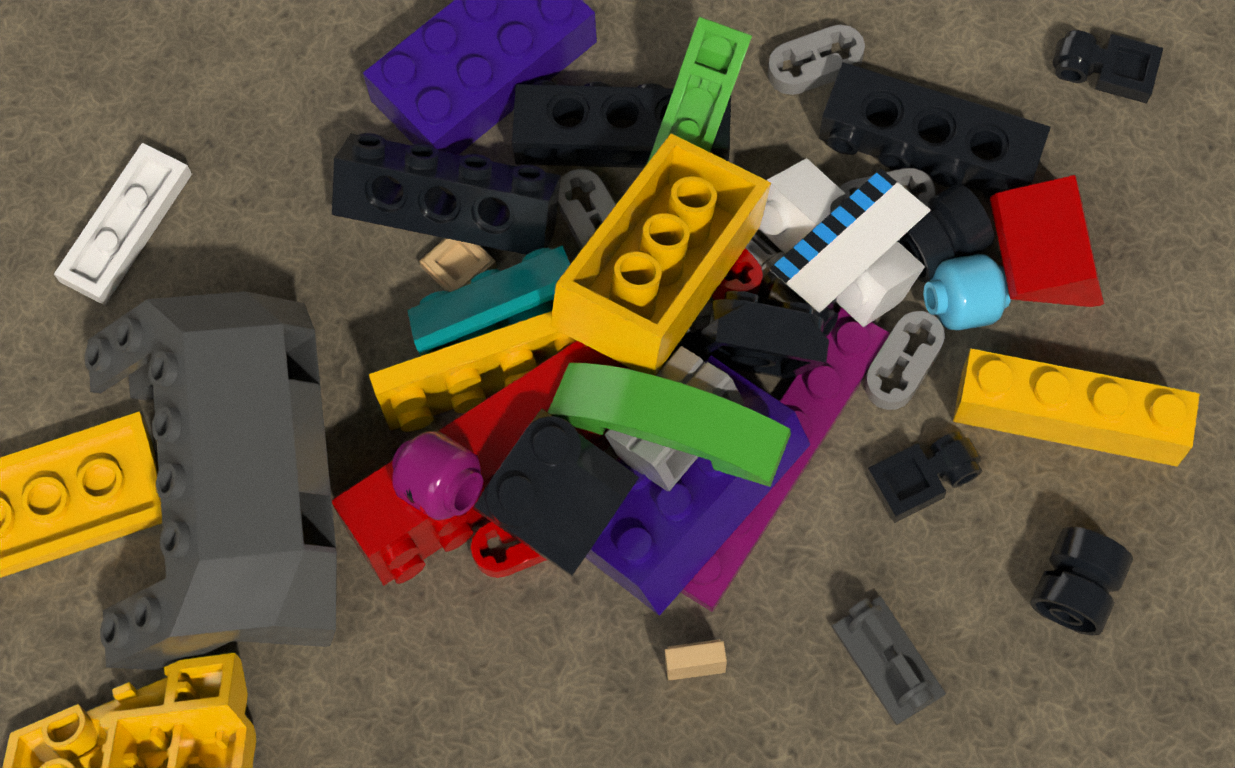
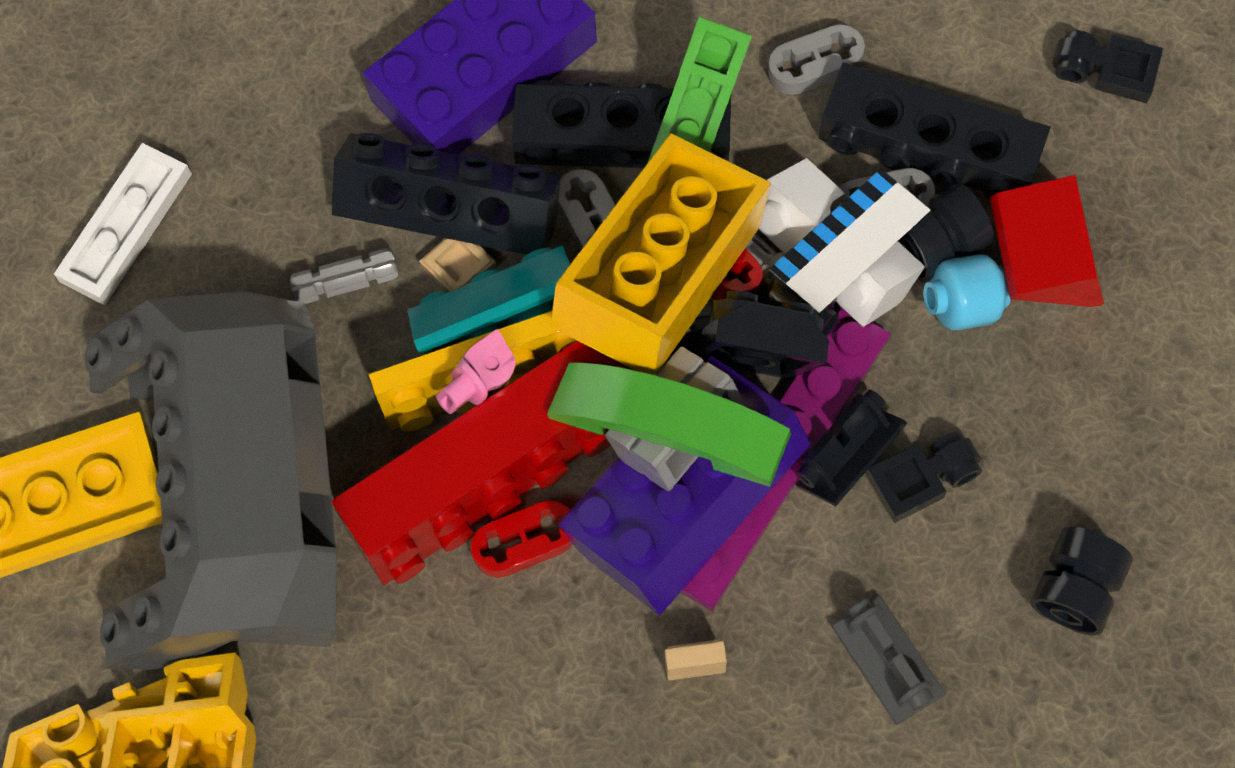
magenta head [392,431,483,520] -> none
black slope [473,409,639,577] -> none
light grey beam [865,311,945,410] -> none
yellow brick [953,348,1200,467] -> none
none -> light grey axle [290,248,398,304]
none -> bright pink piece [437,329,515,414]
none -> black hinge [796,389,907,507]

